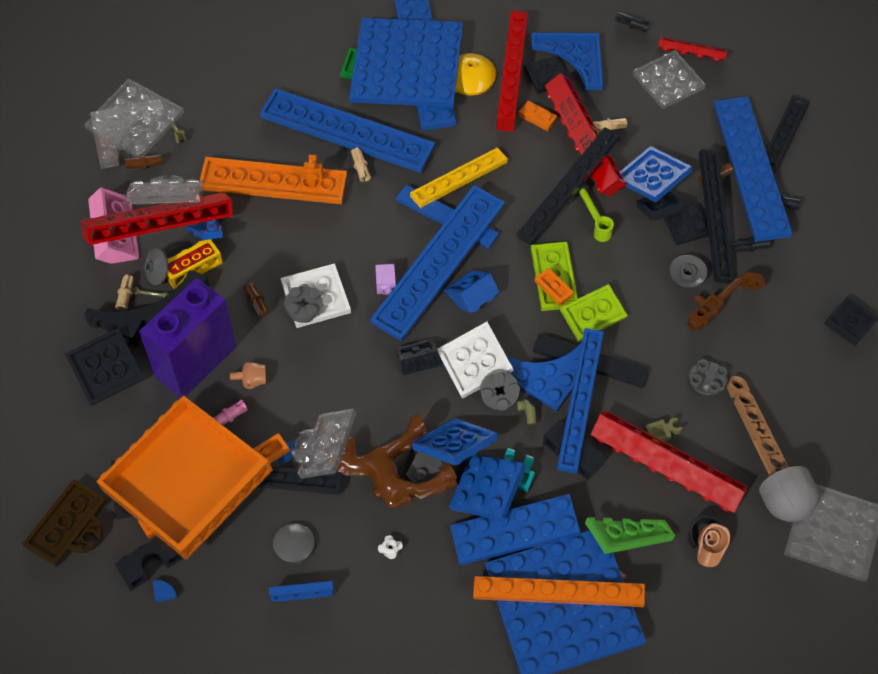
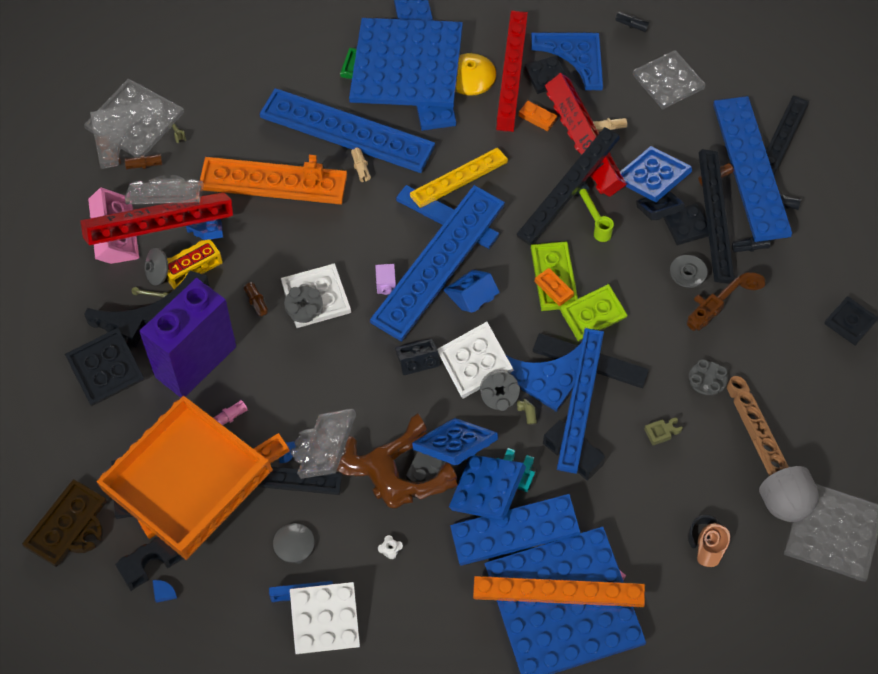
tan axle [115,274,134,311] -> none
nougat piece [230,362,266,389] -> none
bright green wing [585,517,675,554] -> none
red brick [590,410,748,512] -> none
red plate [658,37,727,61] -> none
none -> white plate [290,582,360,654]

